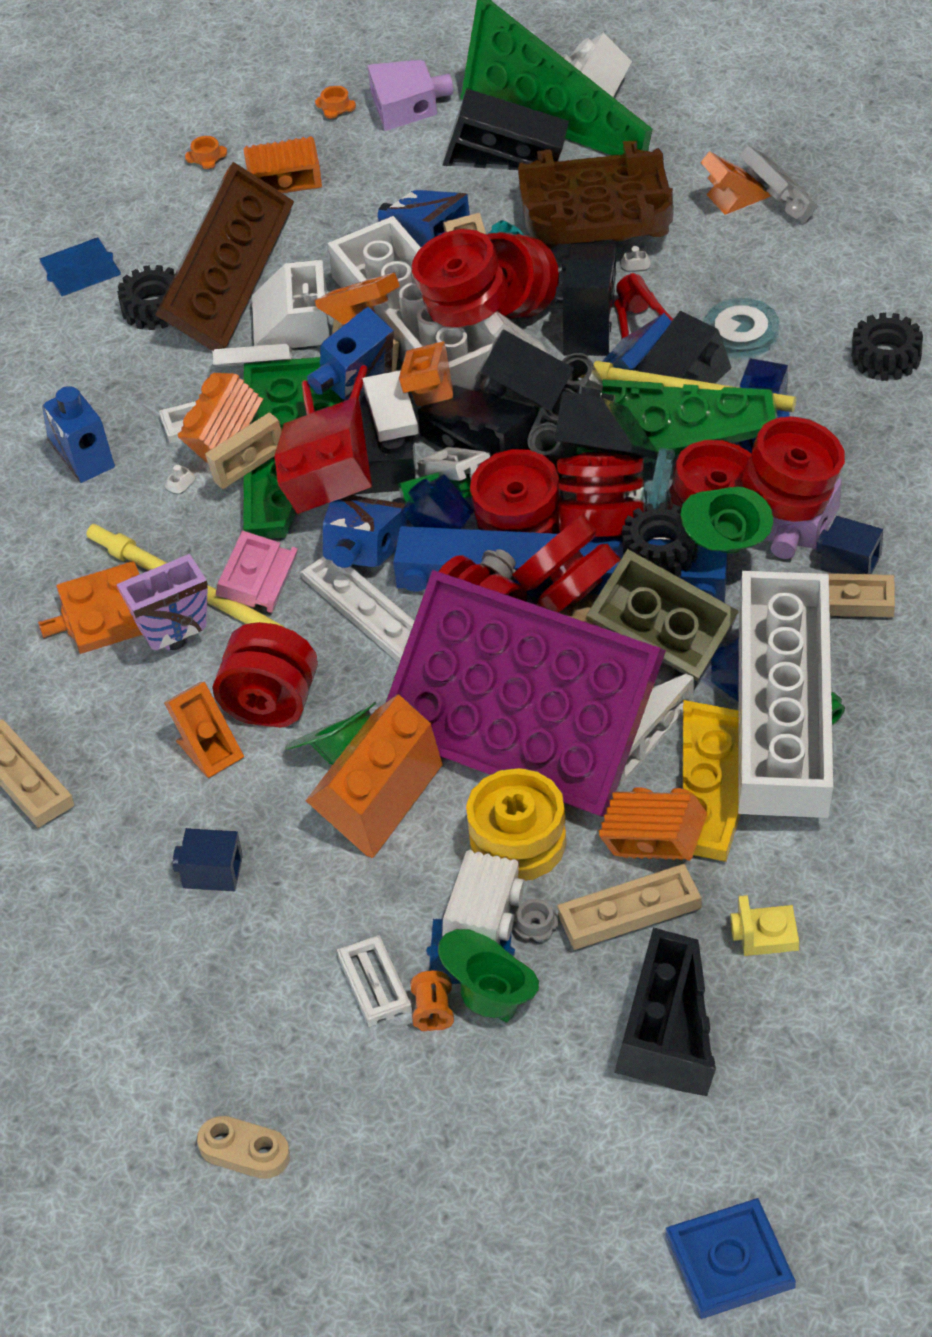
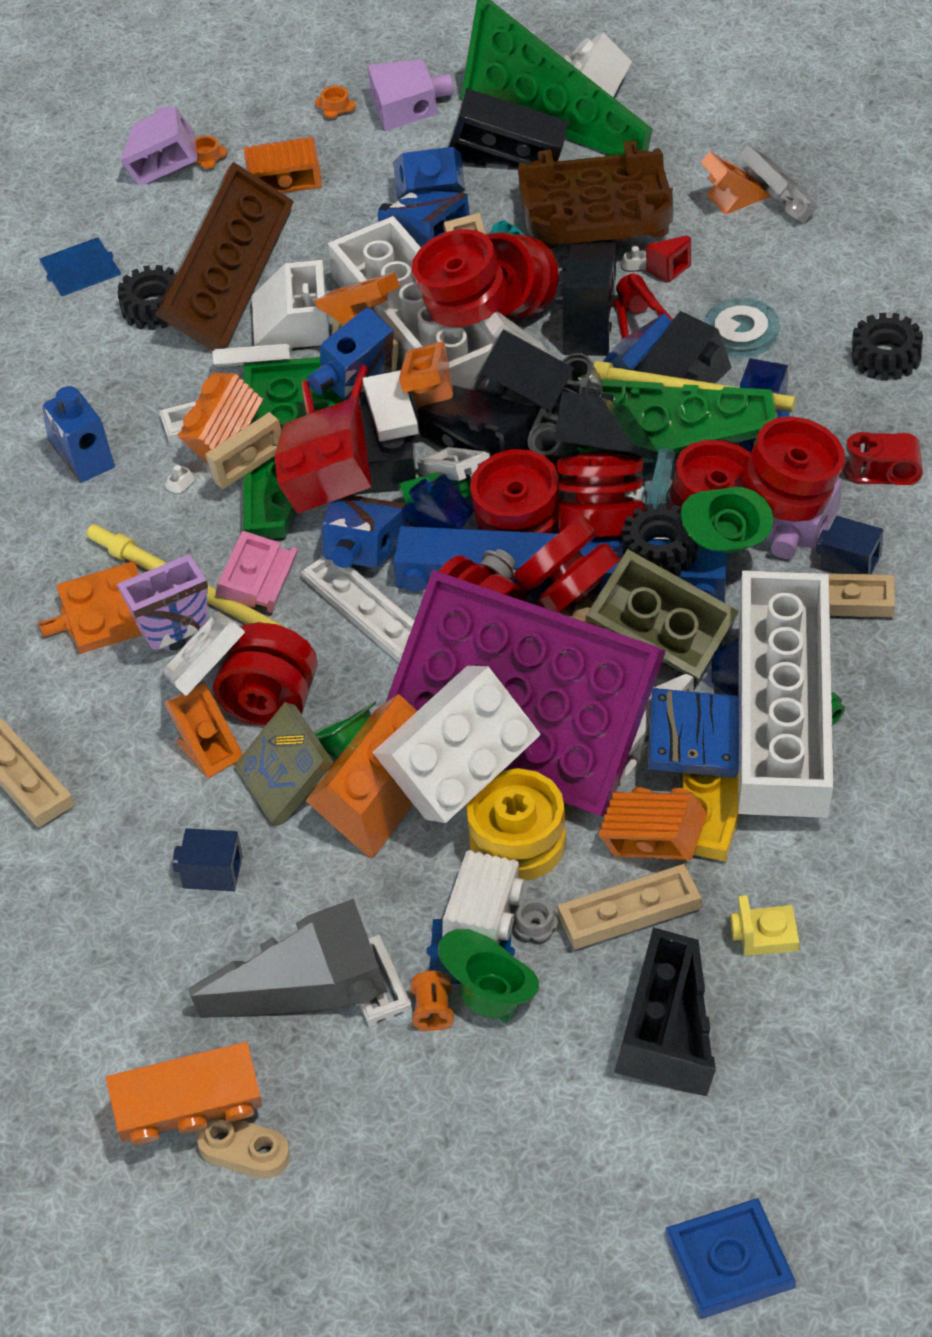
none -> orange slope [105,1041,263,1145]
none -> lavender torso [120,106,197,185]
none -> white tile [162,611,245,696]
none -> dark grey wedge [188,899,388,1018]
none -> olive tile [234,702,334,825]
none -> white brick [372,666,541,823]
none -> blue torso [393,147,465,198]
none -> red slope [646,235,691,283]
none -> blue tile [648,688,739,778]
none -> red piece [843,432,923,485]

